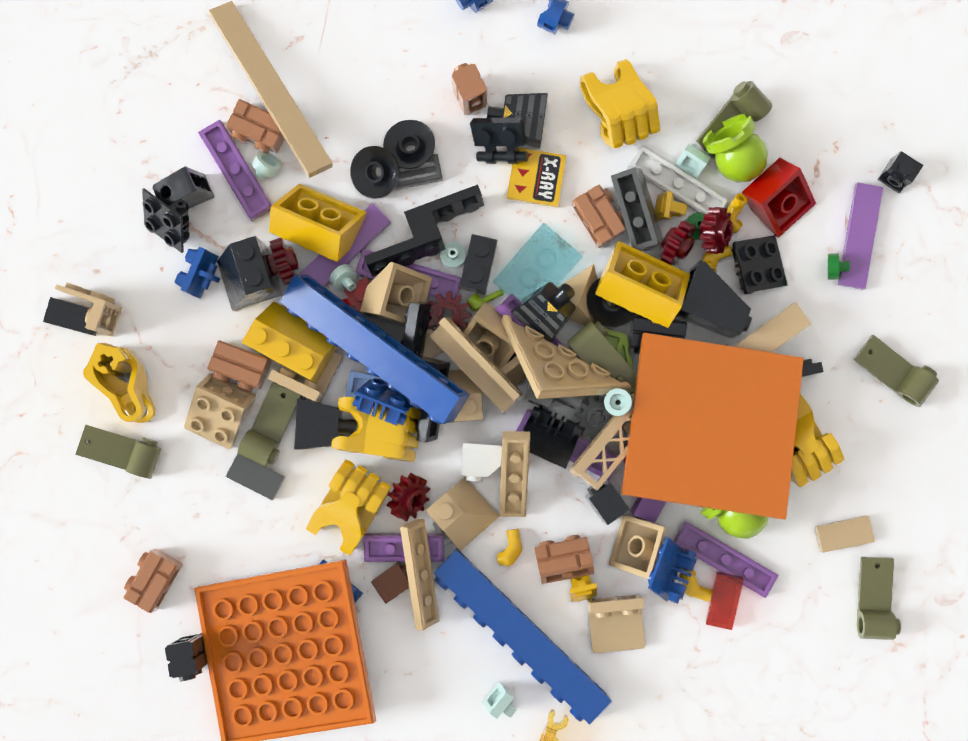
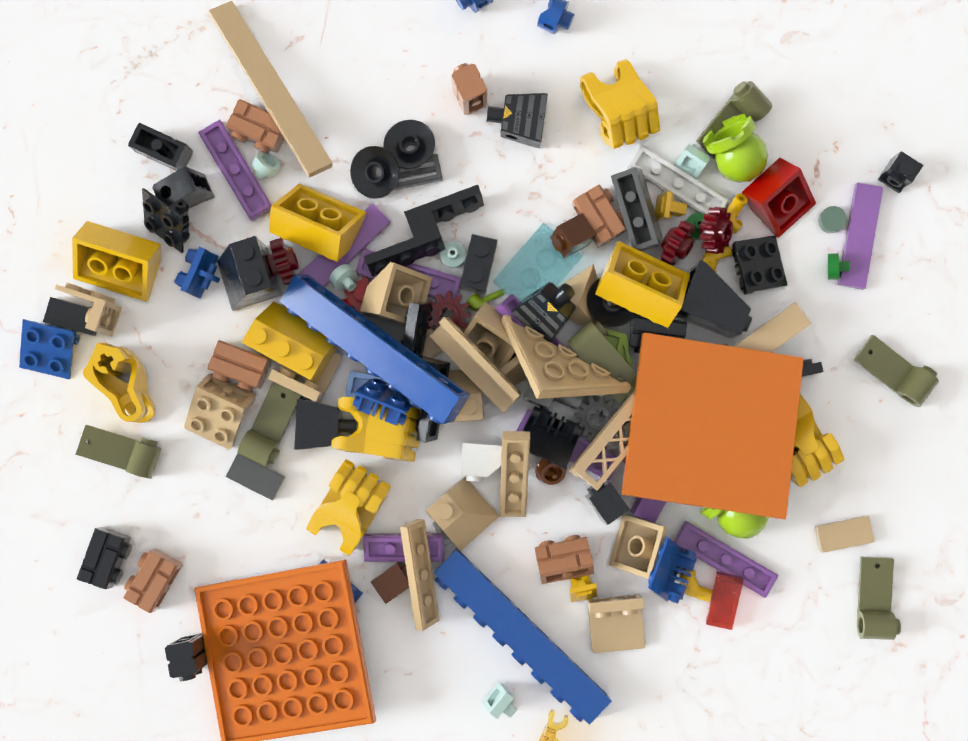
dark red gear [386,473,431,521] -> none
black plate [470,118,528,164] -> none
yellow arm [496,528,522,567] -> none
tile [506,147,566,208] -> none
light aqua tile [604,388,632,416] -> none
none -> blue hinge [19,319,80,380]
none -> yellow slope [72,221,161,302]
none -> black brick [76,527,132,590]
none -> black brick [128,122,193,171]
none -> dark orange hat [535,459,567,485]
none -> reddish brown brick [550,213,597,259]
none -> sand green tile [818,206,847,233]

